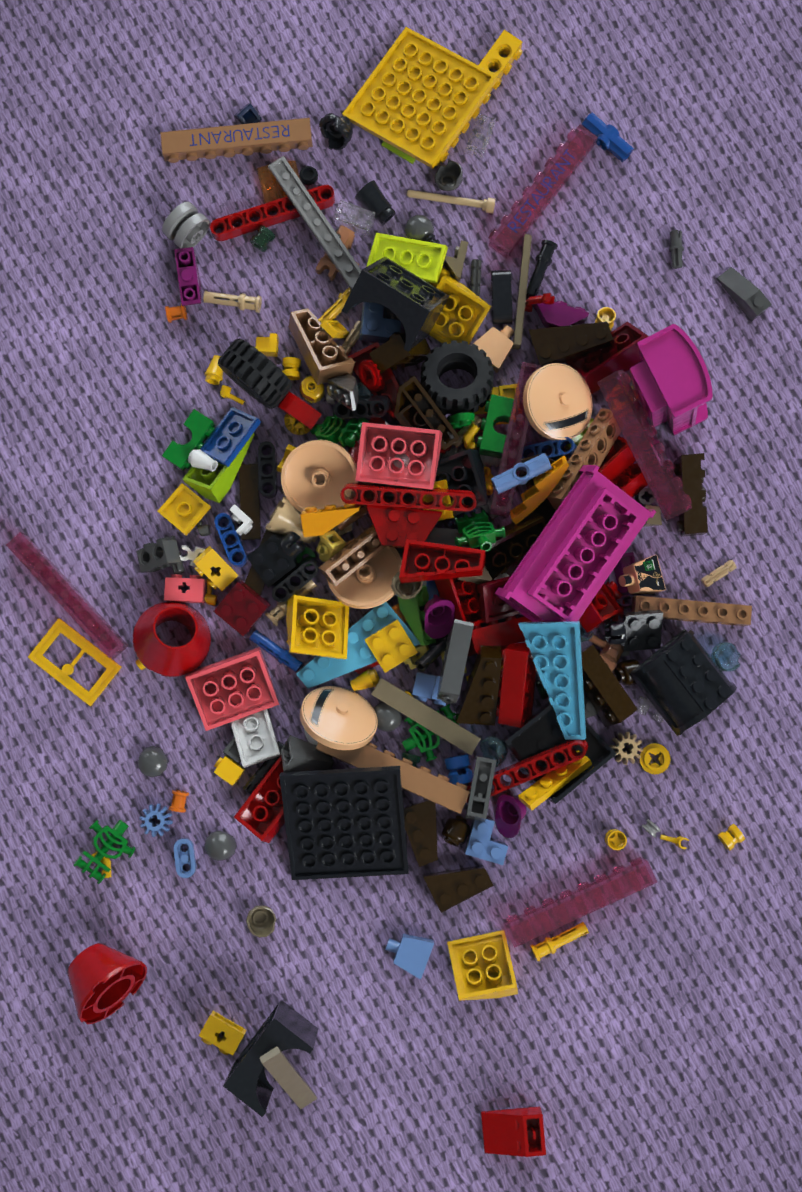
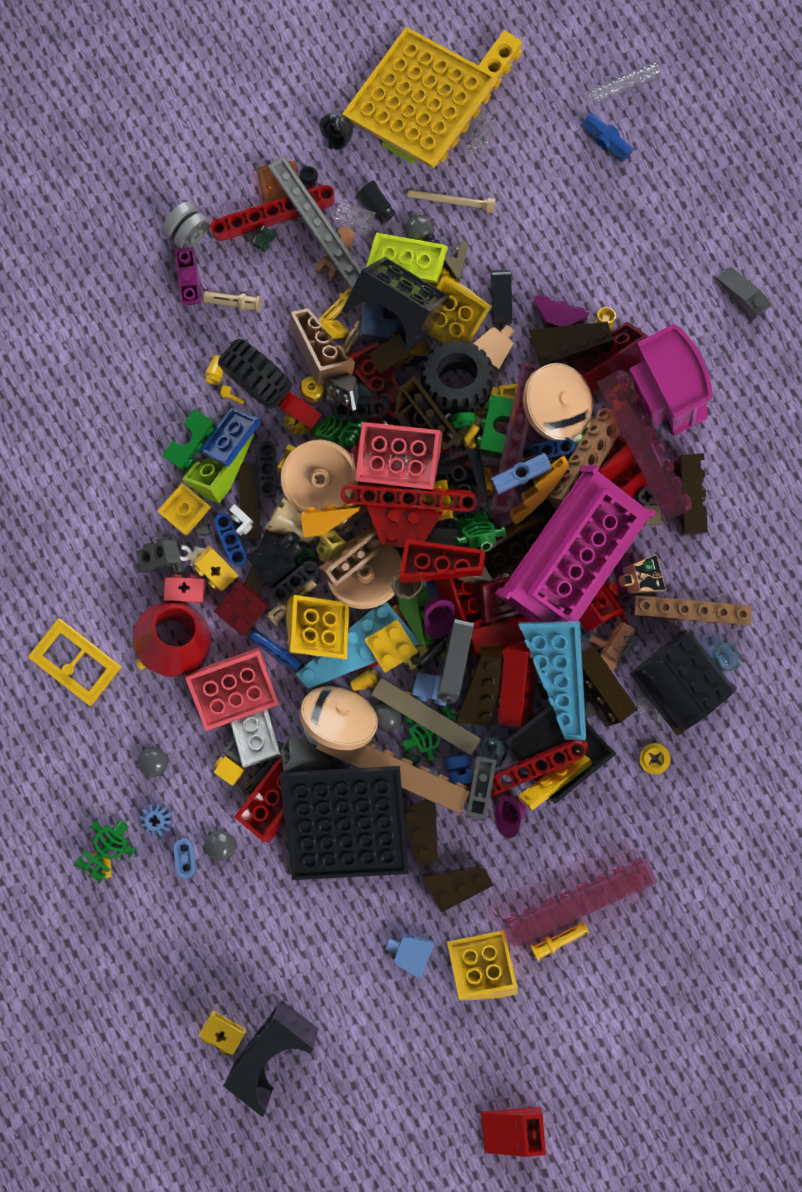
clear pink brick [6,532,128,659] -> none
red cone [67,943,147,1024] -> none
medium nougat brick [160,118,313,163] -> none
orange bush [165,304,188,323] -> none
orange bush [169,790,189,813] -> none
white cone [188,449,218,472] -> none
yellow hand [205,578,217,606] -> none
dark blue slope [234,103,262,124] -> none
dark tan hair [246,905,276,938] -> none
yellow panel [255,333,279,357] -> none
dark tan tile [260,1046,318,1110] -> none
yellow wheel [282,357,301,380] -> none
red gear [358,360,383,390] -> none
dark grey hair [434,161,463,191] -> none
dark brown head [442,816,470,847] -> none
medium blue brick [464,818,508,865] -> none
dark grey axle [470,259,482,296] -> none
clear pink brick [488,124,598,259] -> none
dark tan tile [512,234,532,350] -> none
red arm [525,293,555,312] -> none
black pin [526,240,558,297] -> none
black plate [604,610,663,652] -> none
yellow wheel [604,829,627,850] -> none
tan gear [609,732,643,765] -> none
dark brown head [614,659,640,686] -> none
light grey bush [642,819,661,838] -> none
yellow hand [660,834,689,849] -> none
dark grey axle [669,230,684,269] -> none
tan axle [701,560,737,587] -> none
yellow wheel [717,824,745,851] -> none
none -> clear piece [588,61,661,106]

